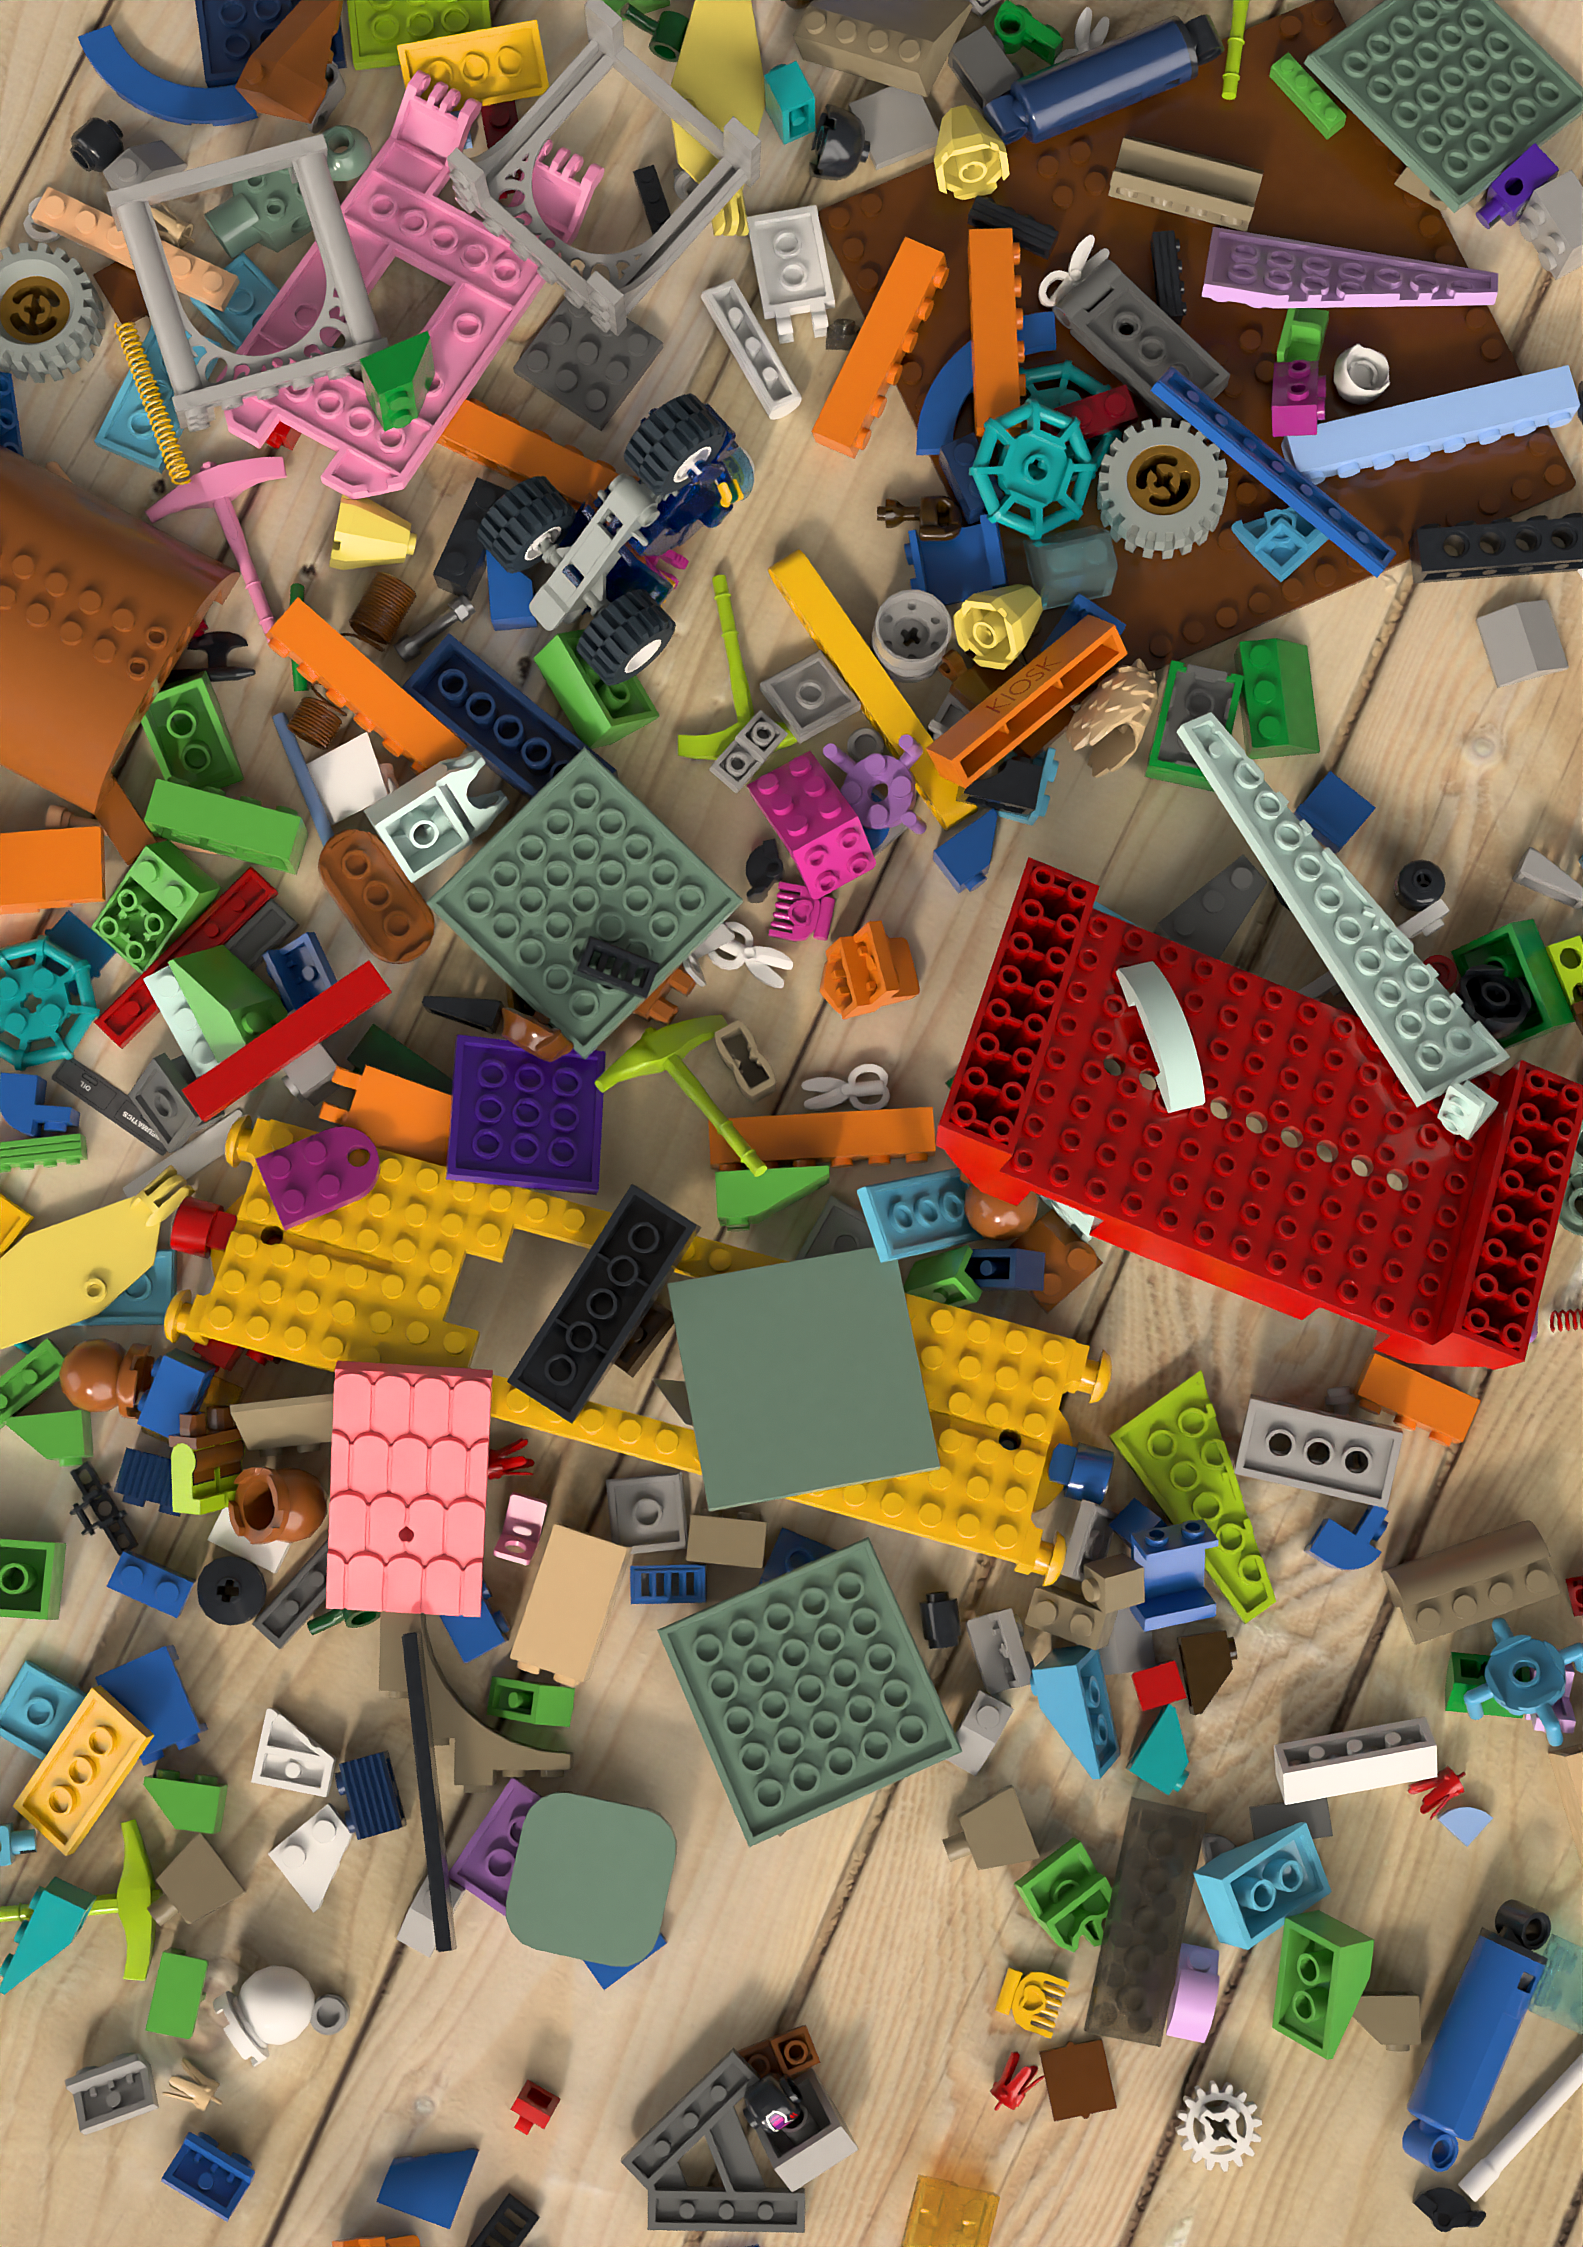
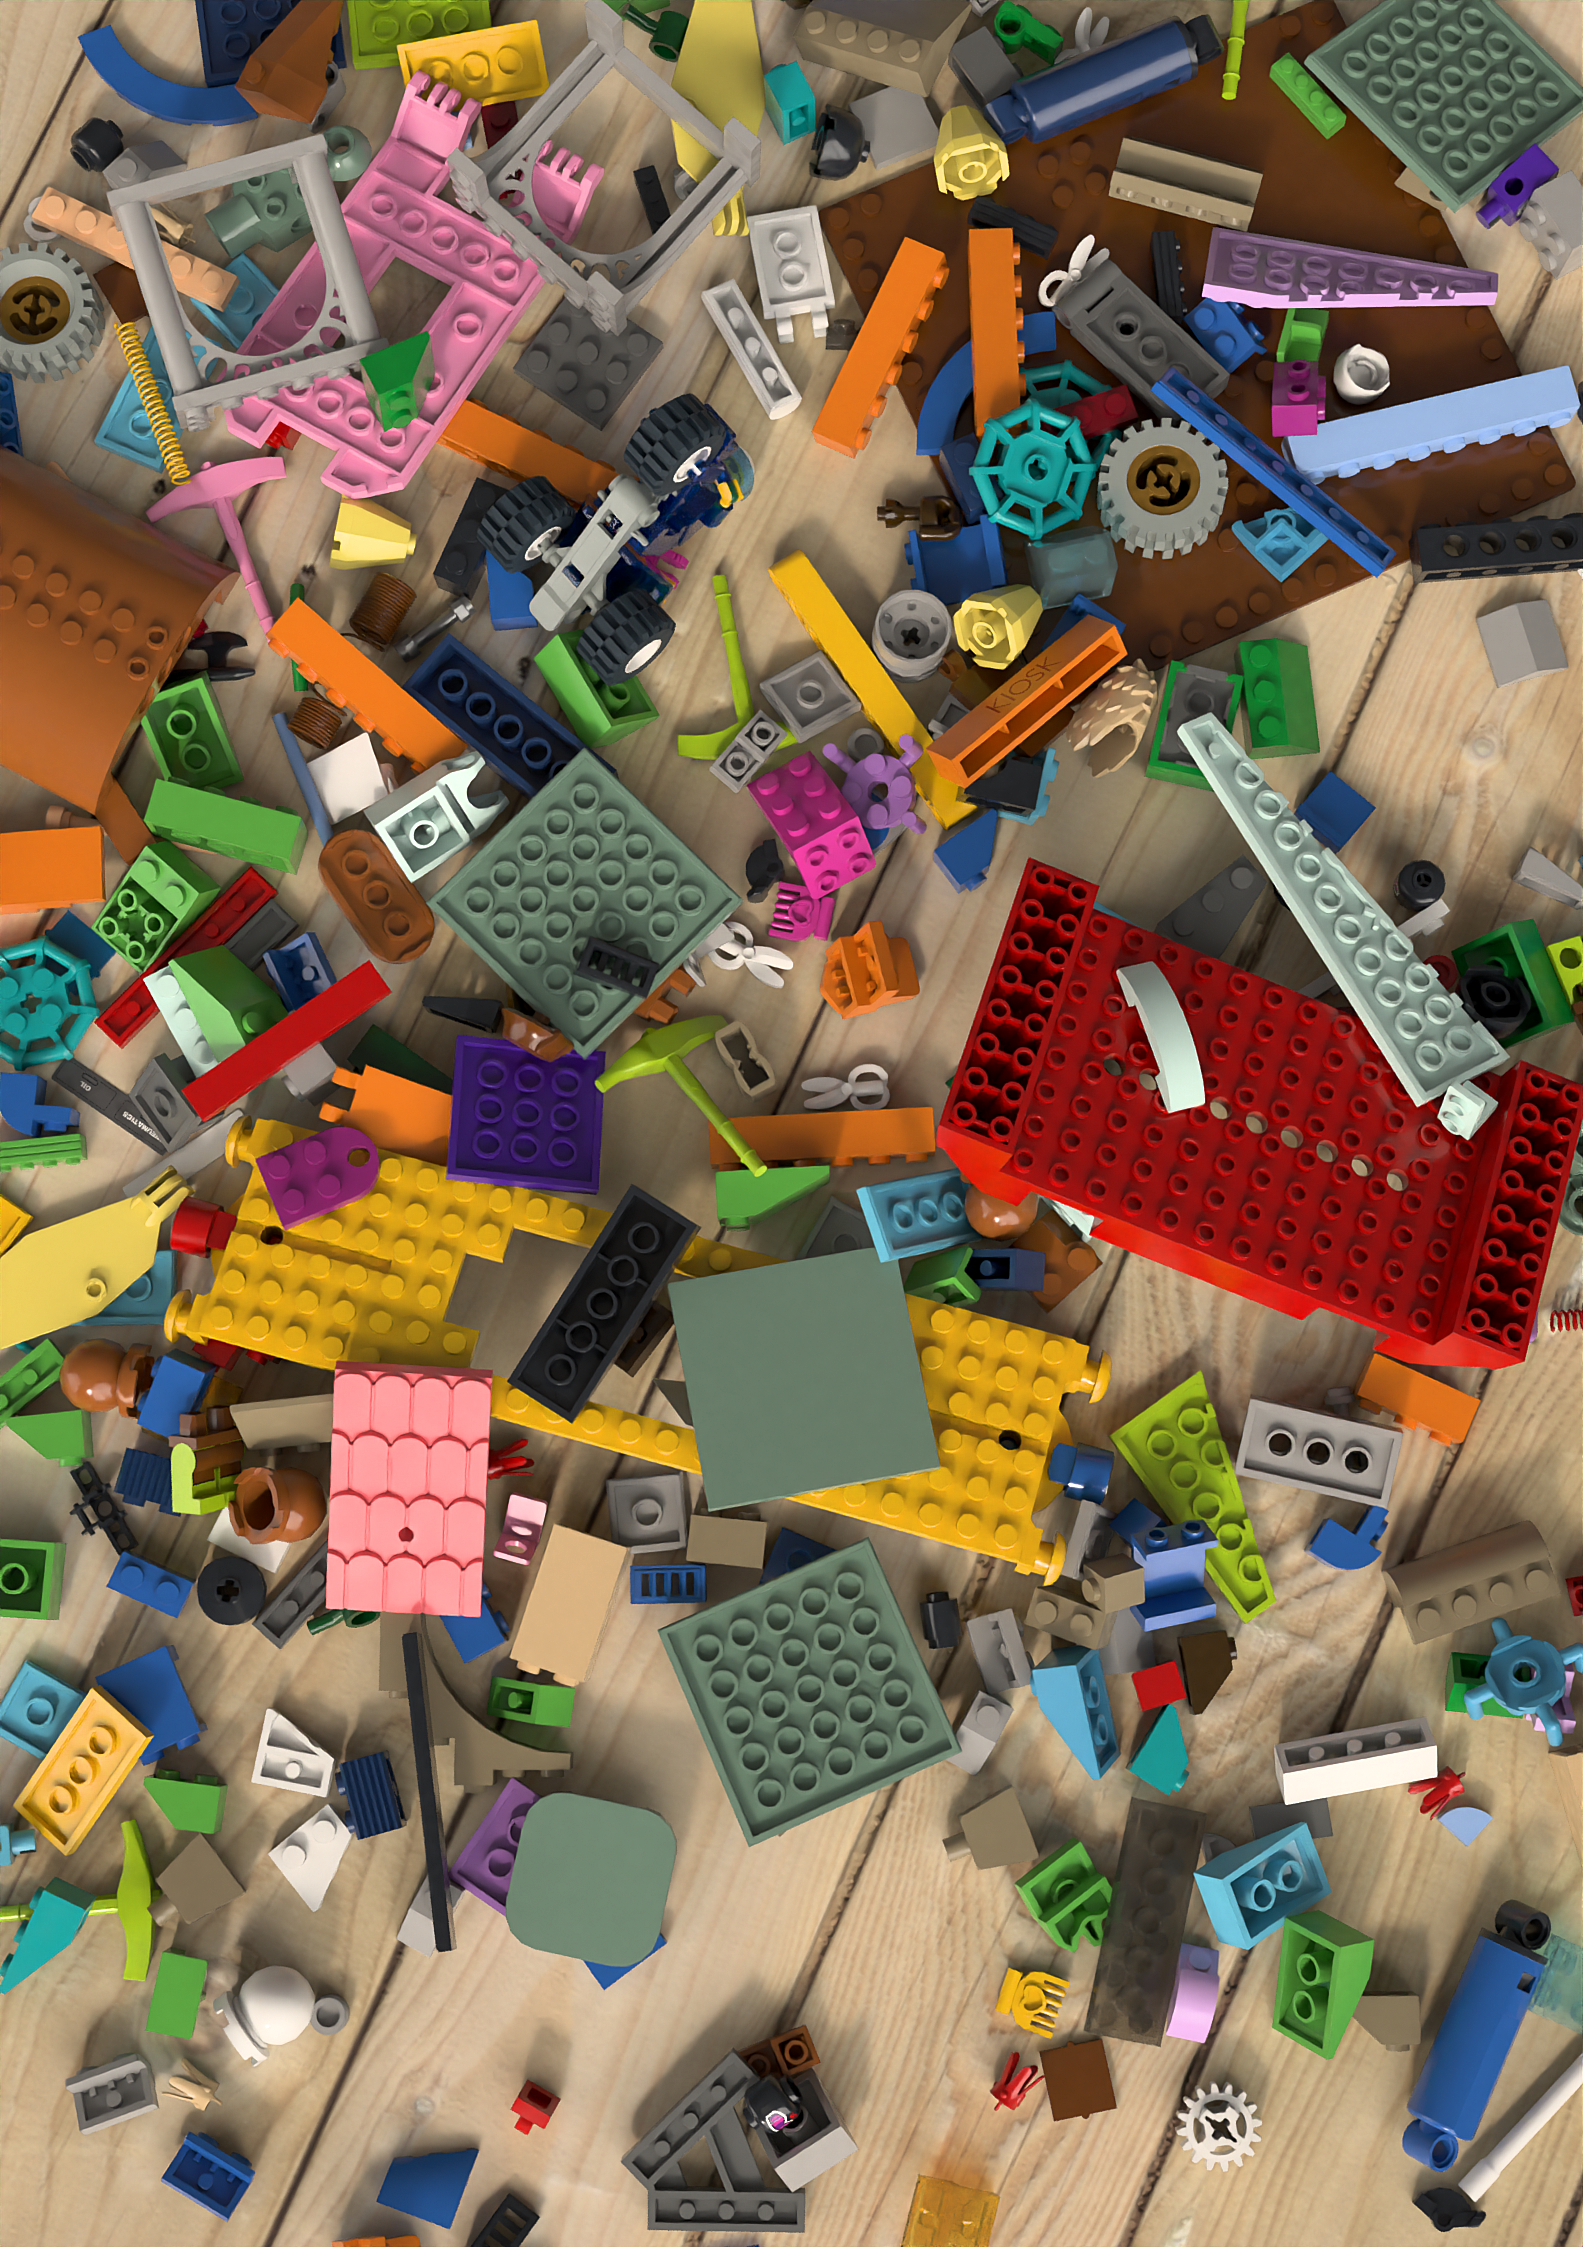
none -> blue bracket [1183,297,1268,374]

